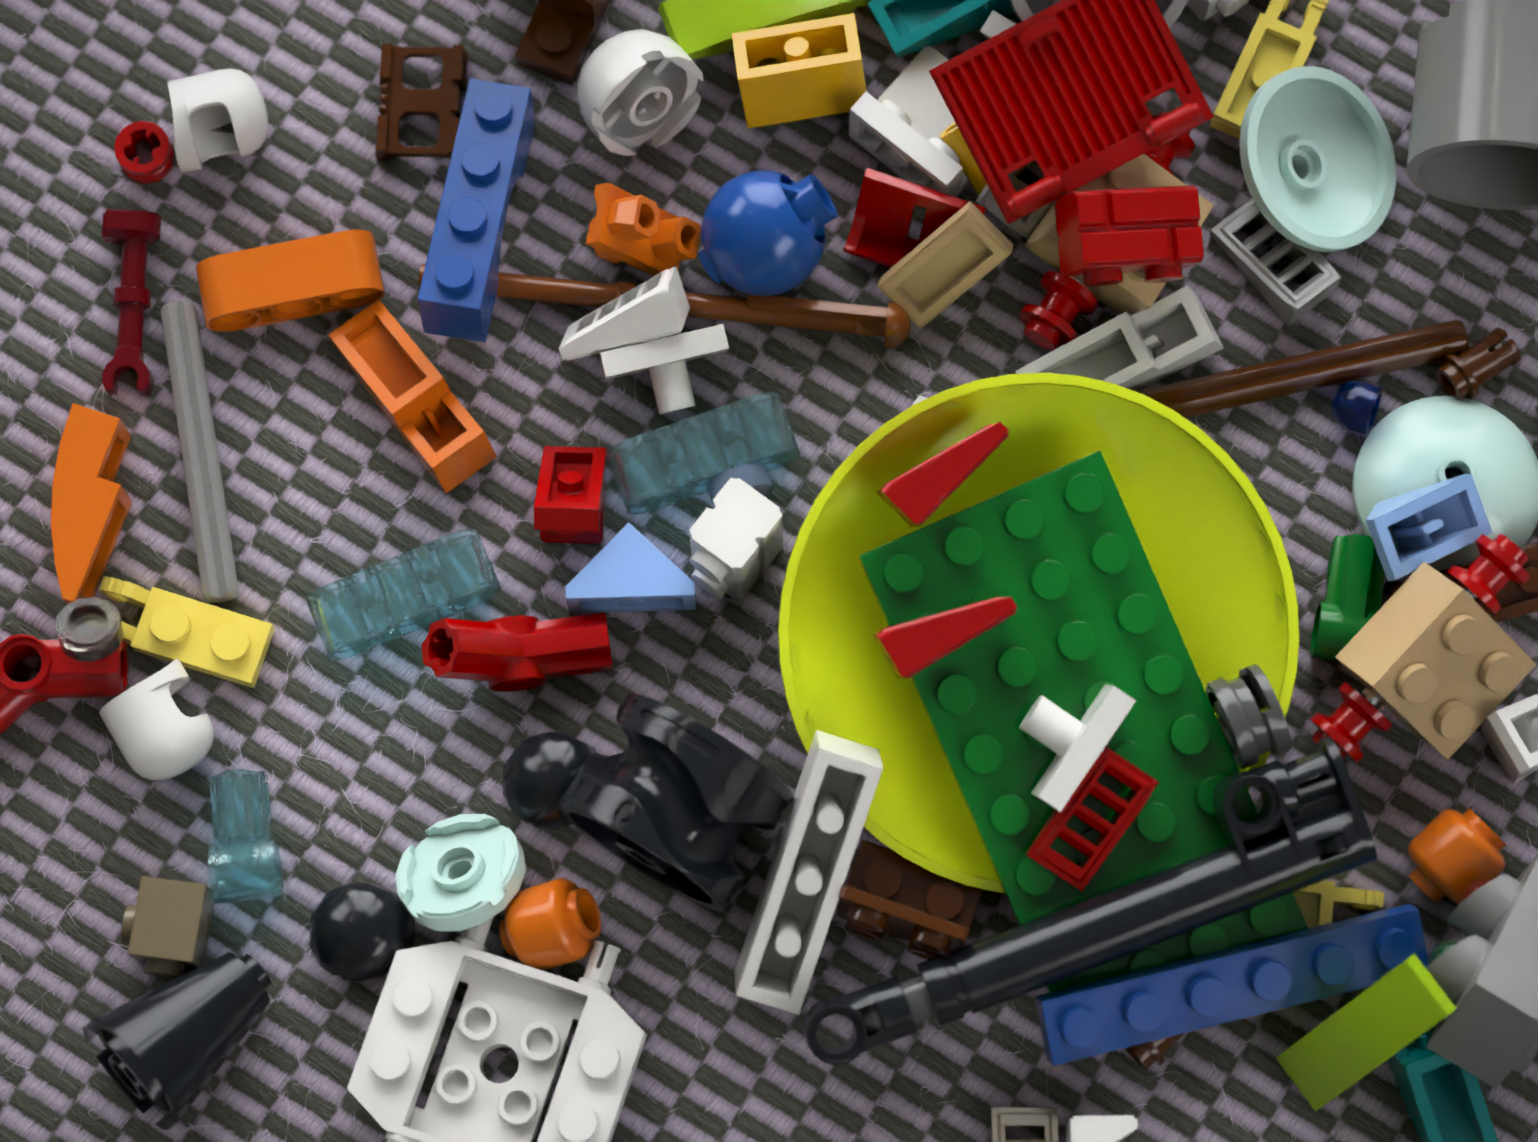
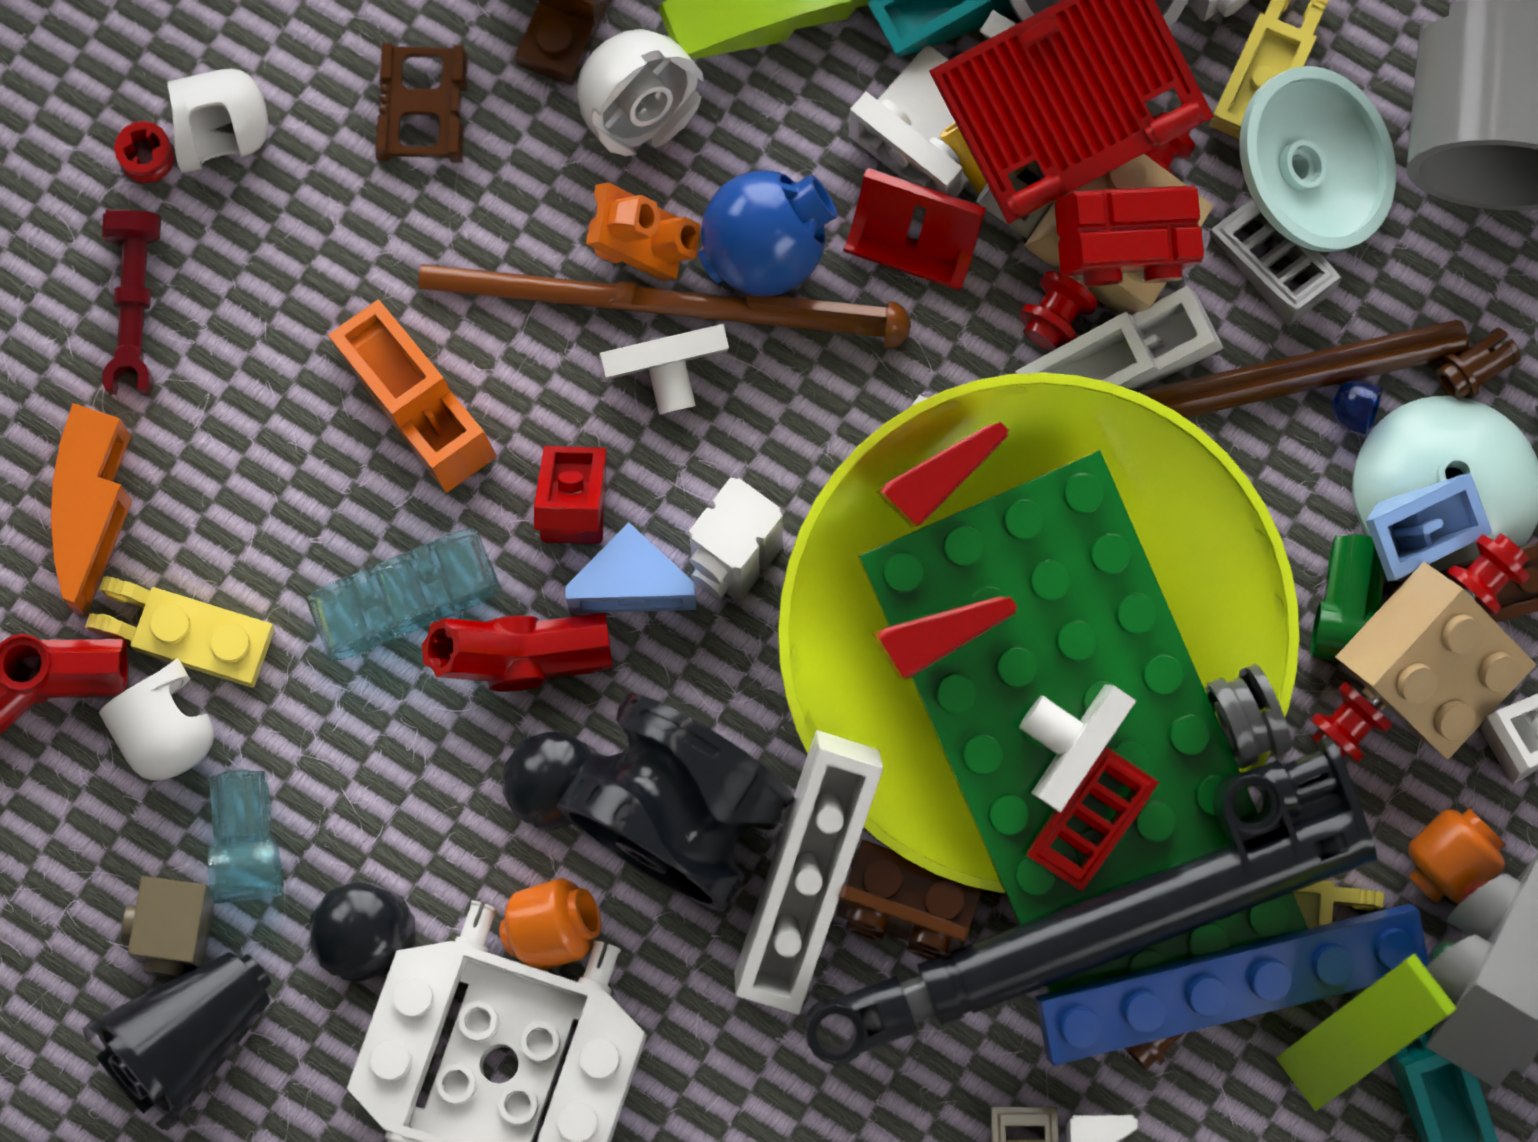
clear smoke tile [55,597,123,662] -> none
light grey axle [161,301,239,603] -> none
orange beam [196,229,385,332] -> none
light aqua plate [395,814,526,931] -> none
blue arch [417,78,535,343] -> none
white slope [559,267,690,361] -> none
clear light blue beam [607,392,800,515] -> none
sand blue tile [707,462,774,504] -> none
yellow brick [732,13,867,129] -> none
tan tile [877,201,1013,330] -> none

